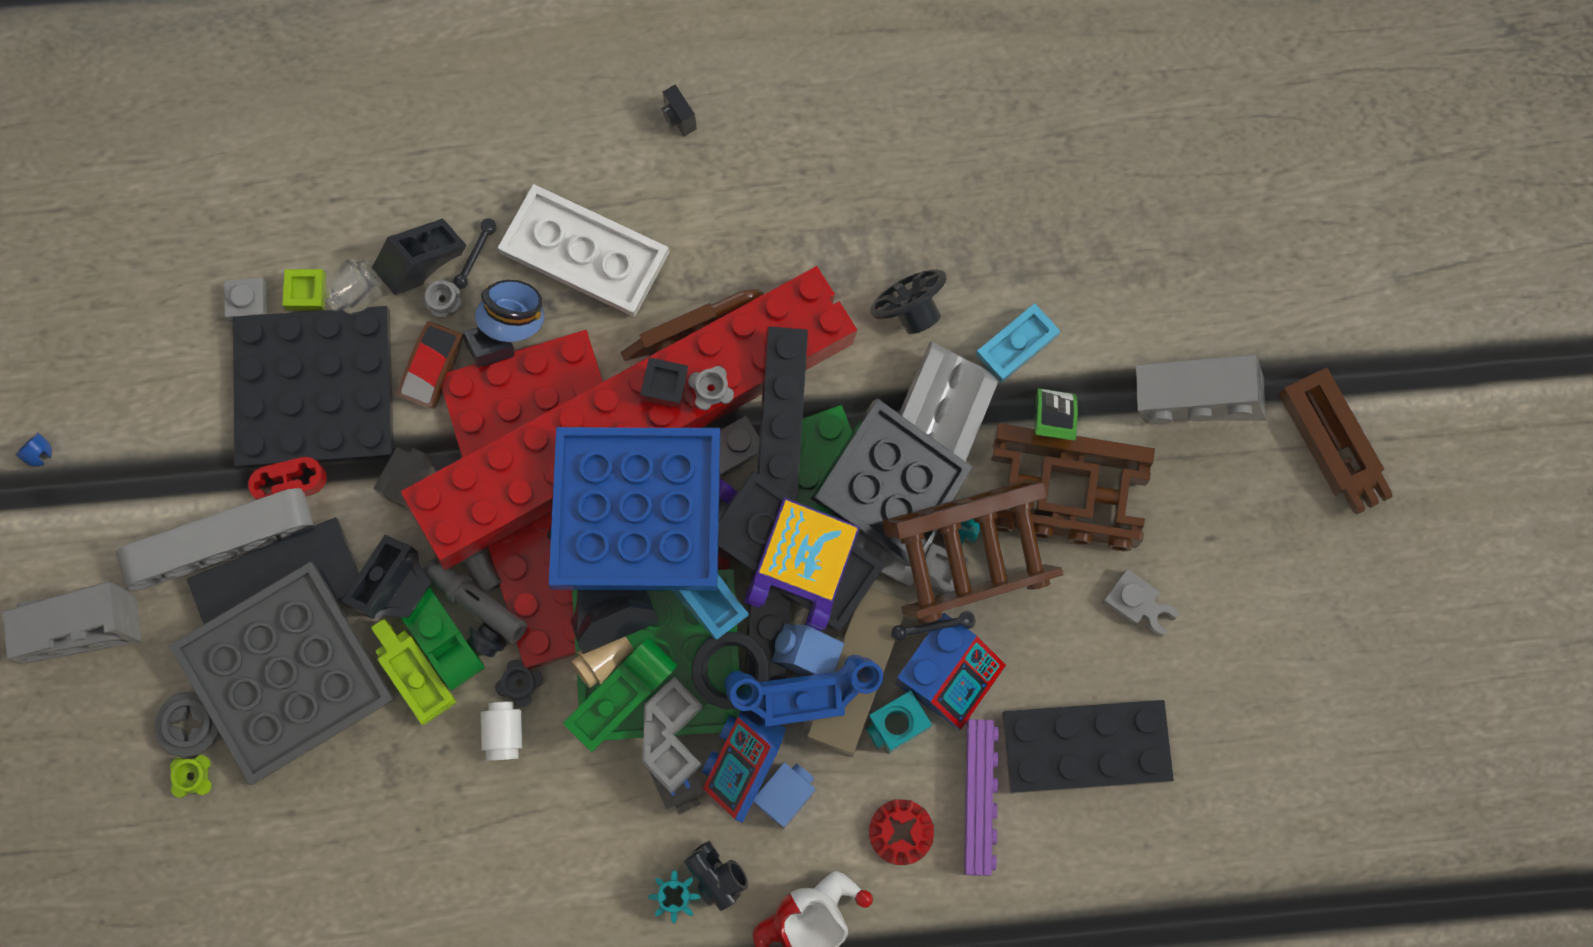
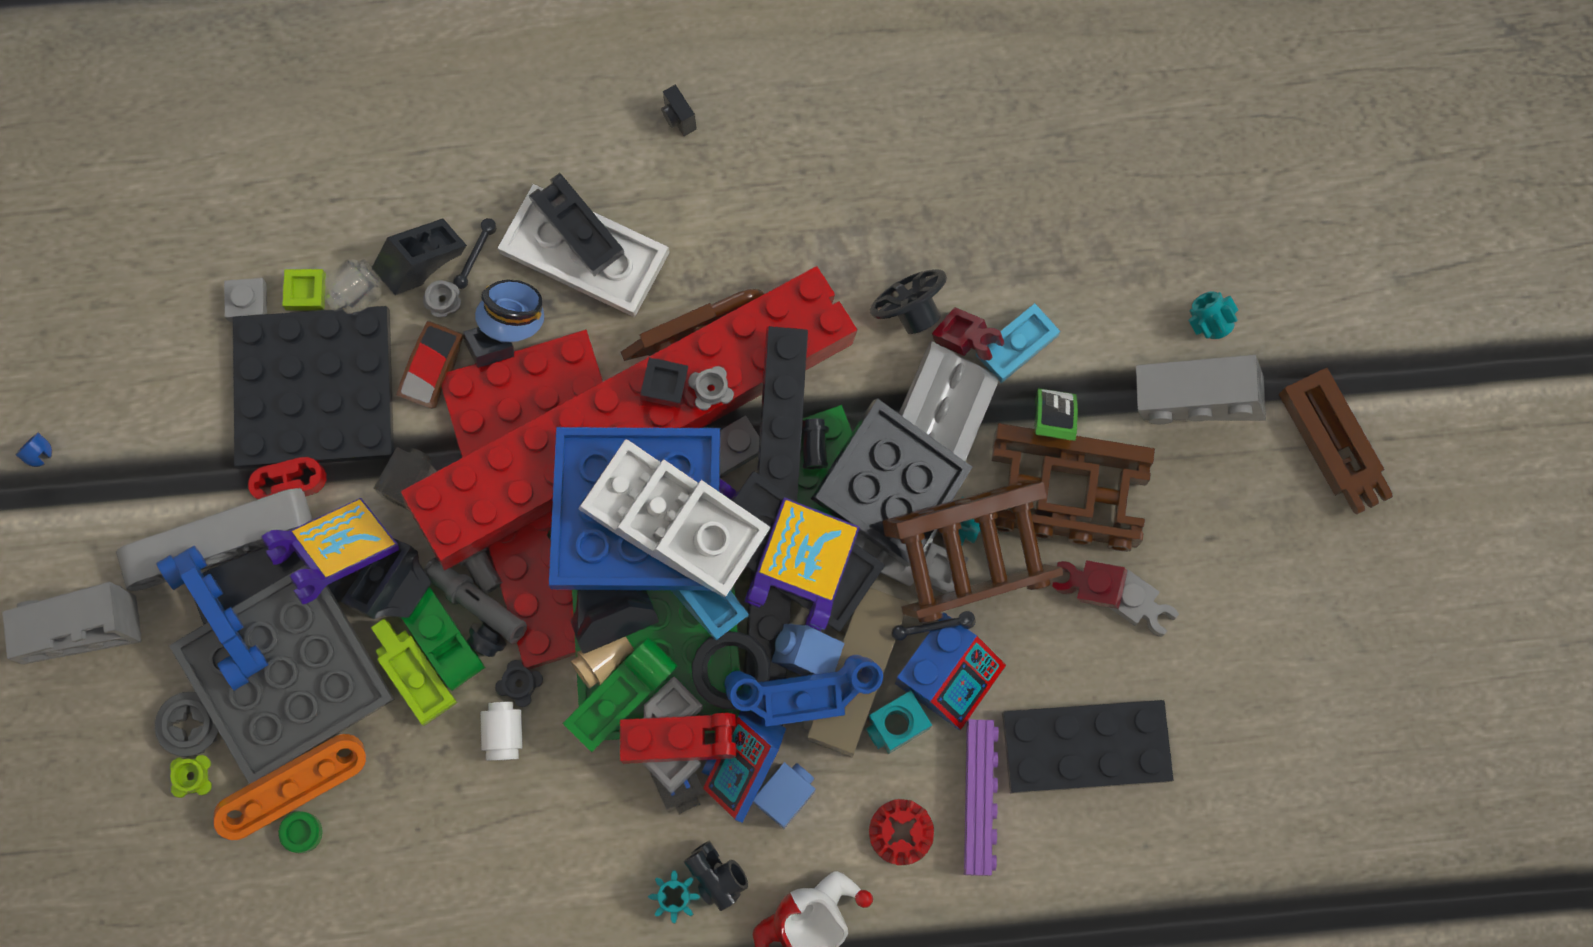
none -> blue plate [156,545,269,691]
none -> orange plate [213,734,366,840]
none -> flag [261,498,399,604]
none -> green tile [278,811,323,853]
none -> black plate [529,173,625,277]
none -> white slope [578,439,770,597]
none -> red plate [620,713,736,764]
none -> black pin [802,419,829,470]
none -> dark red plate [931,307,1005,361]
none -> dark red plate [1052,560,1128,609]
none -> teal gear [1188,291,1239,339]

